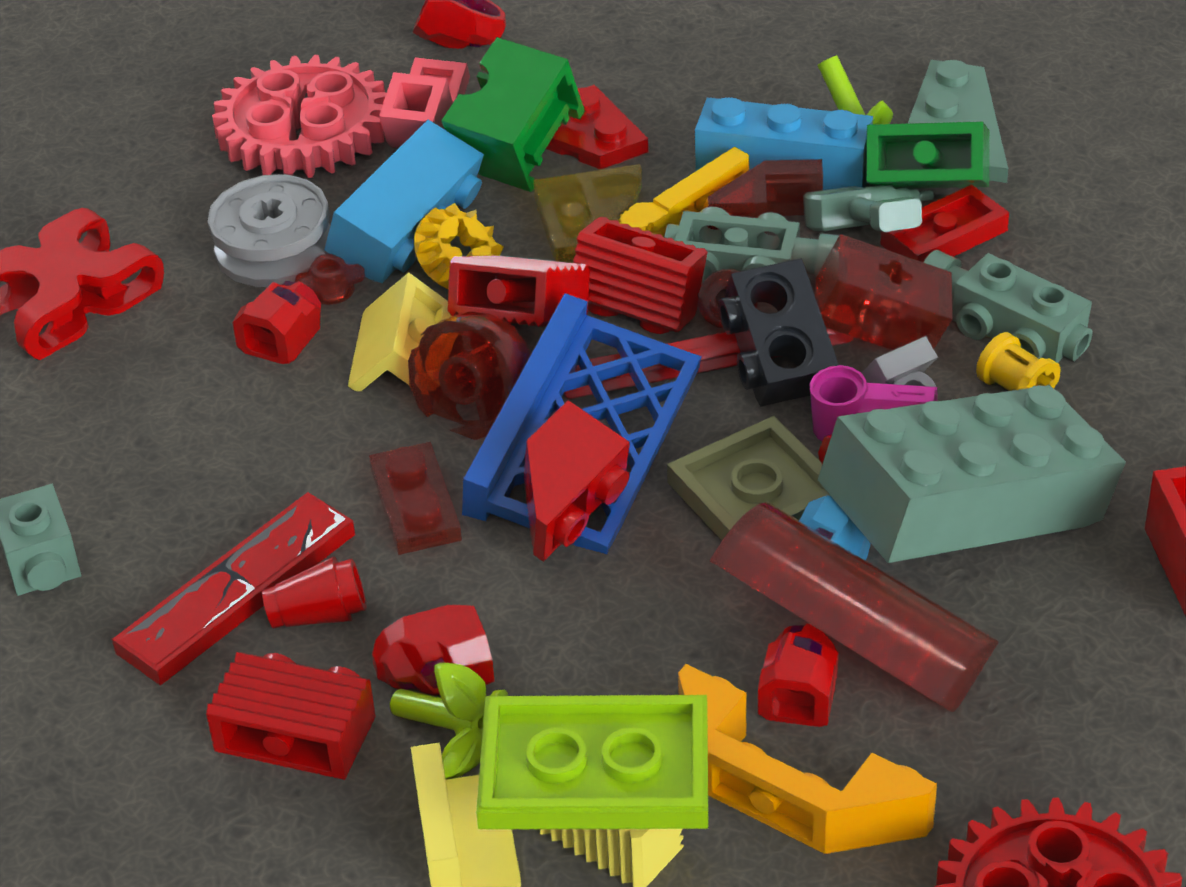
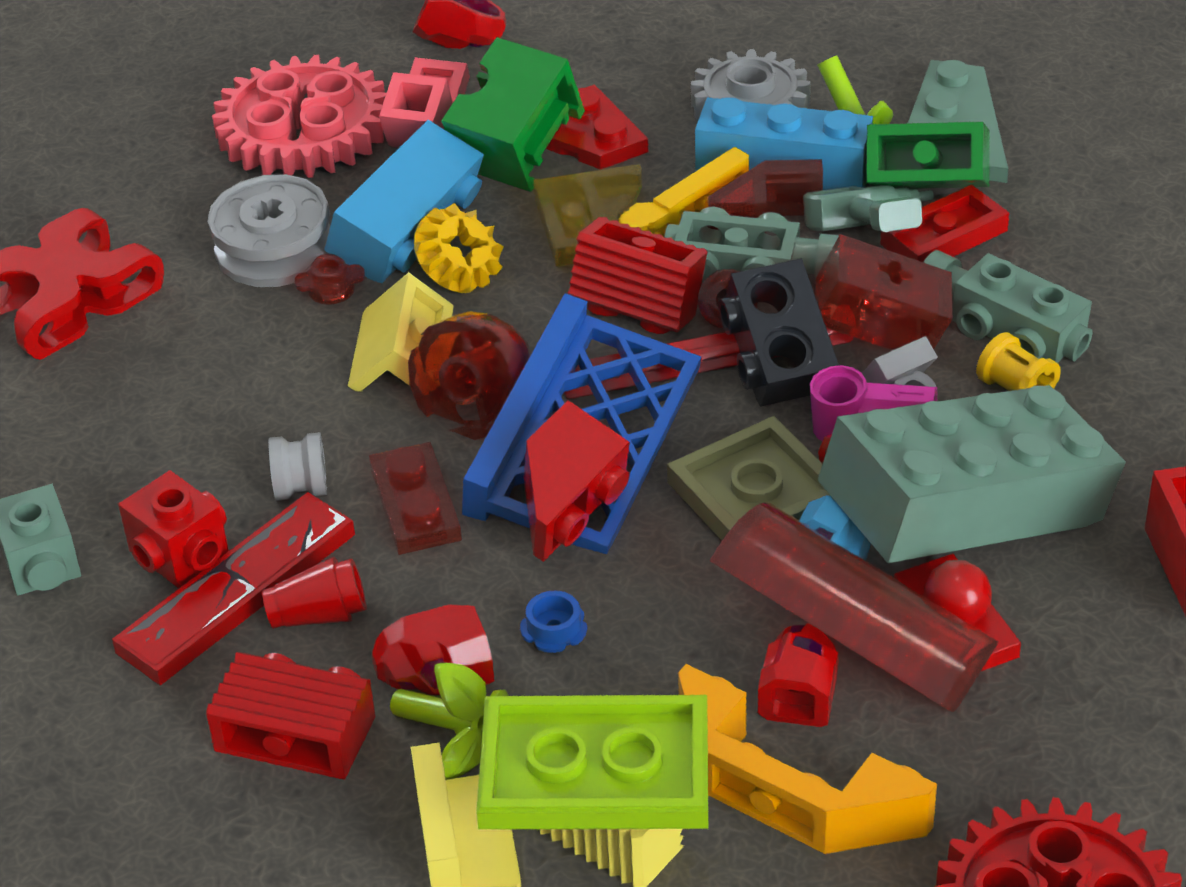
red rock [232,281,321,364] -> none
red brick [448,255,590,327] -> none
none -> red brick [118,470,229,588]
none -> light grey wheel [268,432,327,501]
none -> blue plate [520,591,587,653]
none -> light grey gear [691,49,810,120]
none -> red tile [893,553,1021,679]

